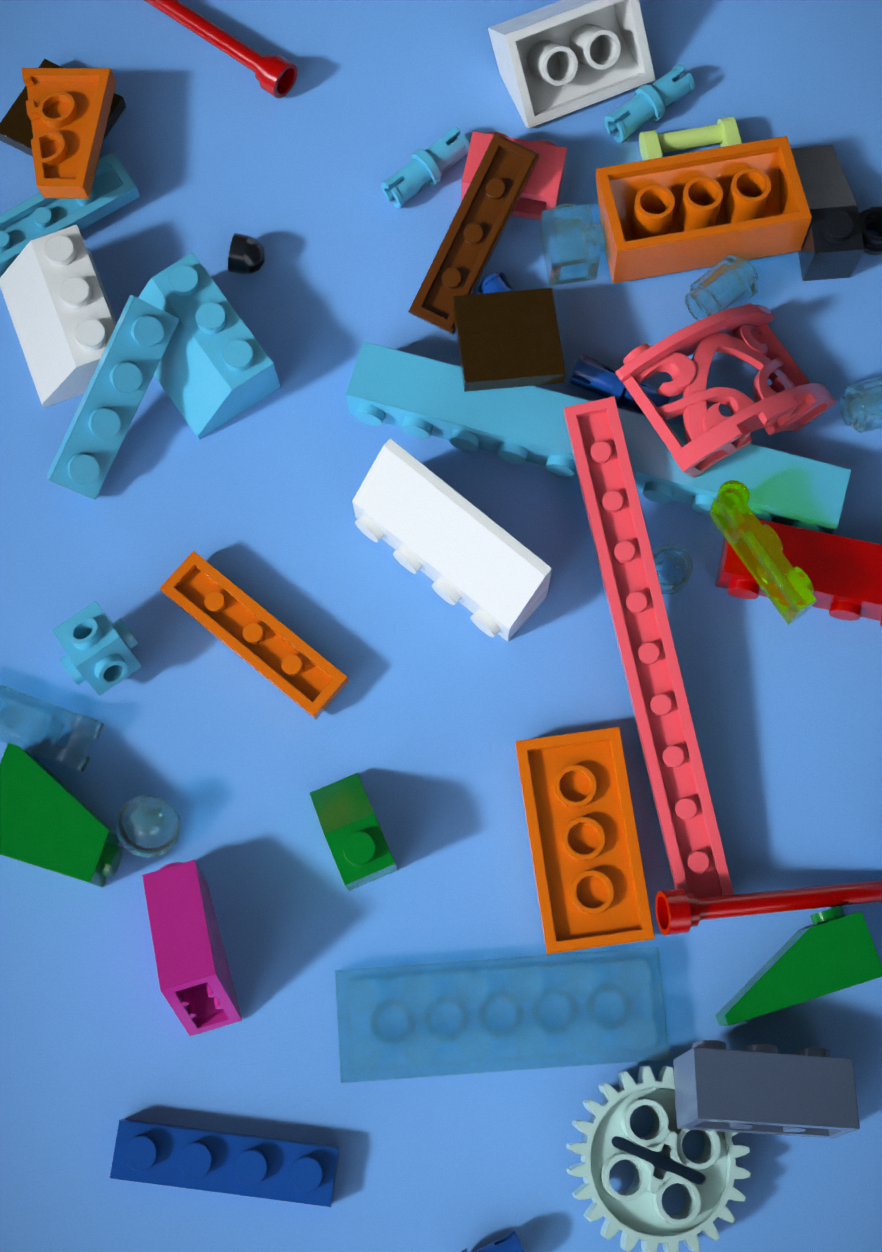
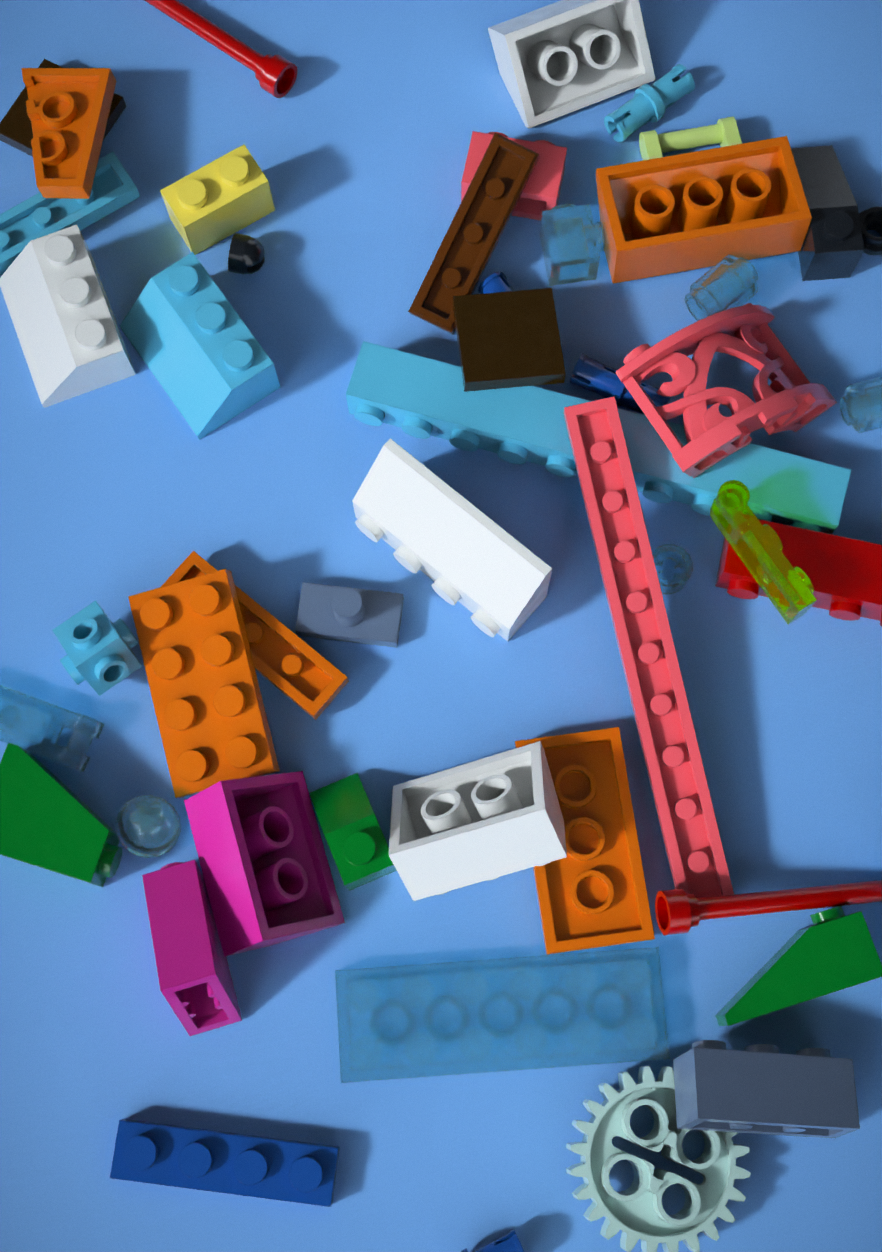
medium azure plate [46,295,180,500] -> none
medium azure pin [381,127,470,209] -> none
none -> orange plate [128,569,280,798]
none -> light yellow brick [160,144,275,255]
none -> dark pink slope [184,771,345,957]
none -> sand blue tile [295,582,404,648]
none -> white slope [389,741,567,901]

